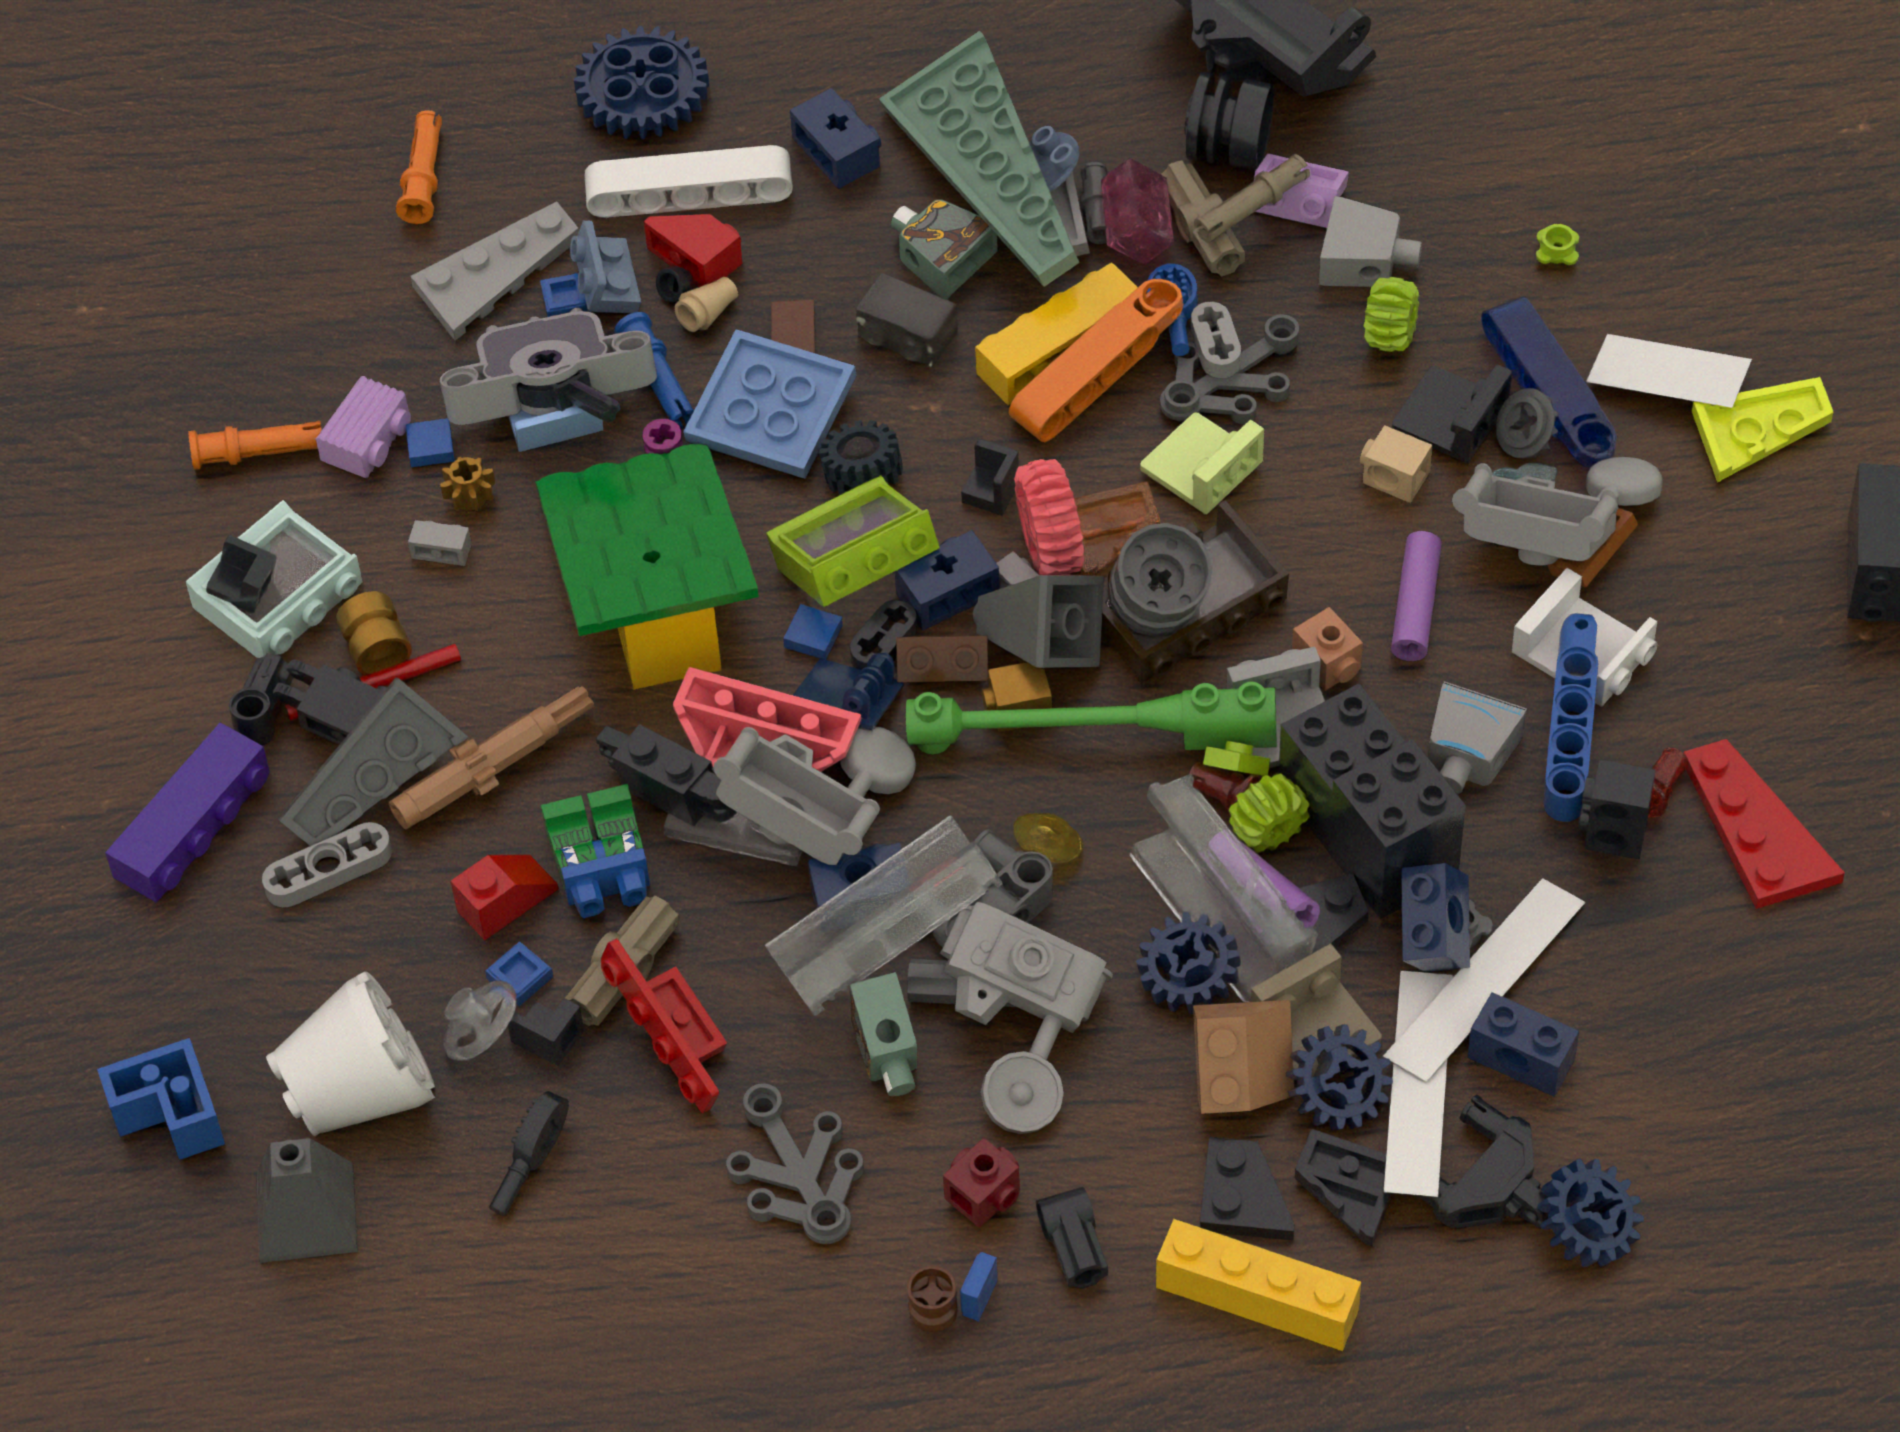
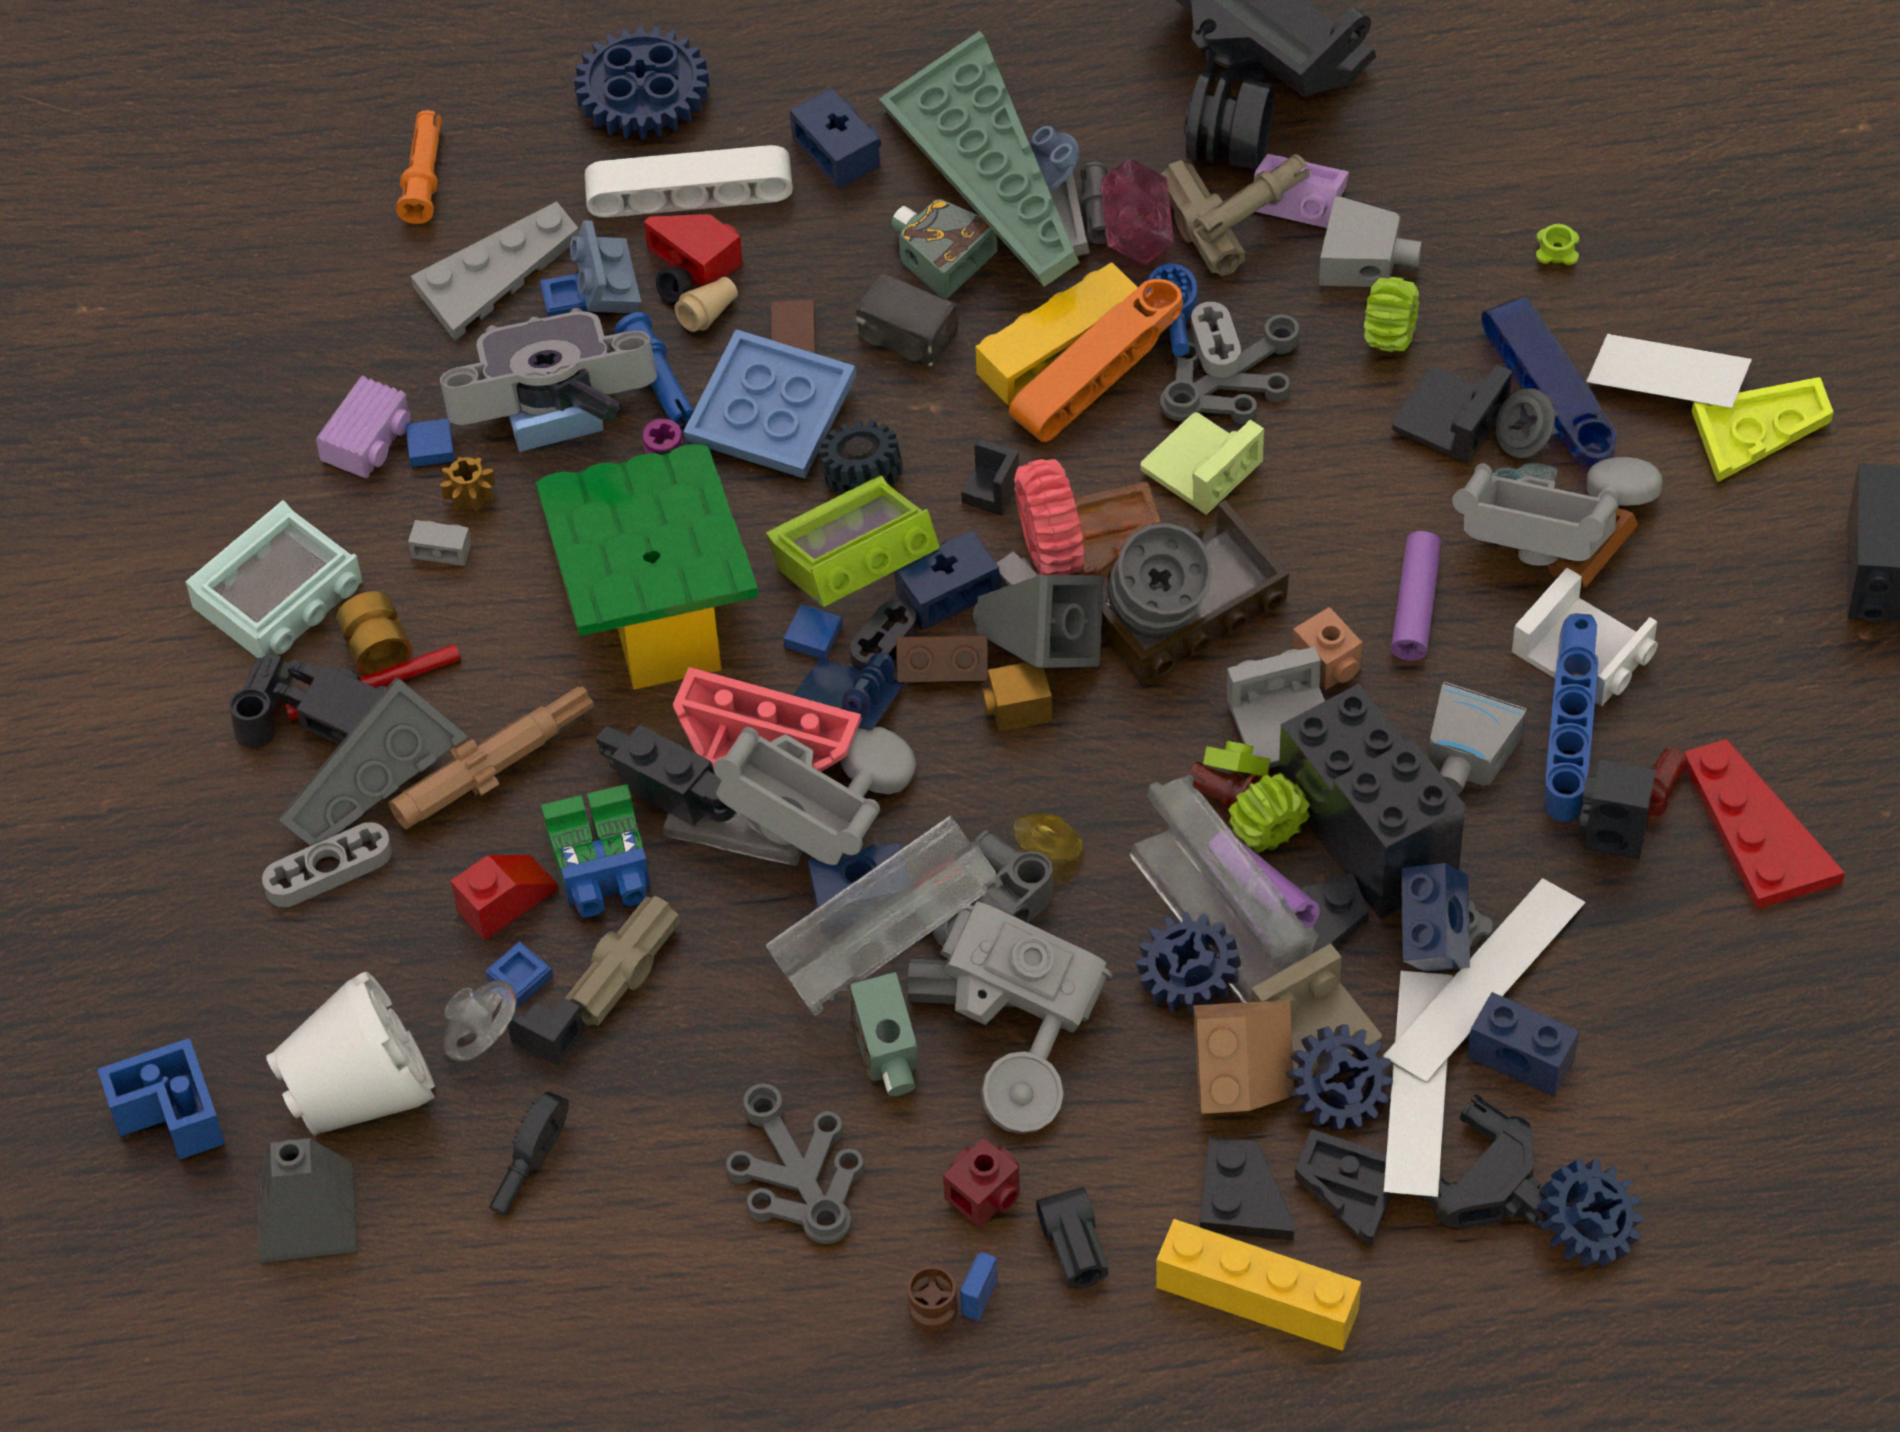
dark purple brick [105,723,270,903] -> none
orange pin [188,421,322,470] -> none
black panel [206,535,278,613] -> none
red bracket [601,938,727,1113] -> none
bright green bar [906,682,1277,754] -> none
tan brick [1360,425,1432,503] -> none

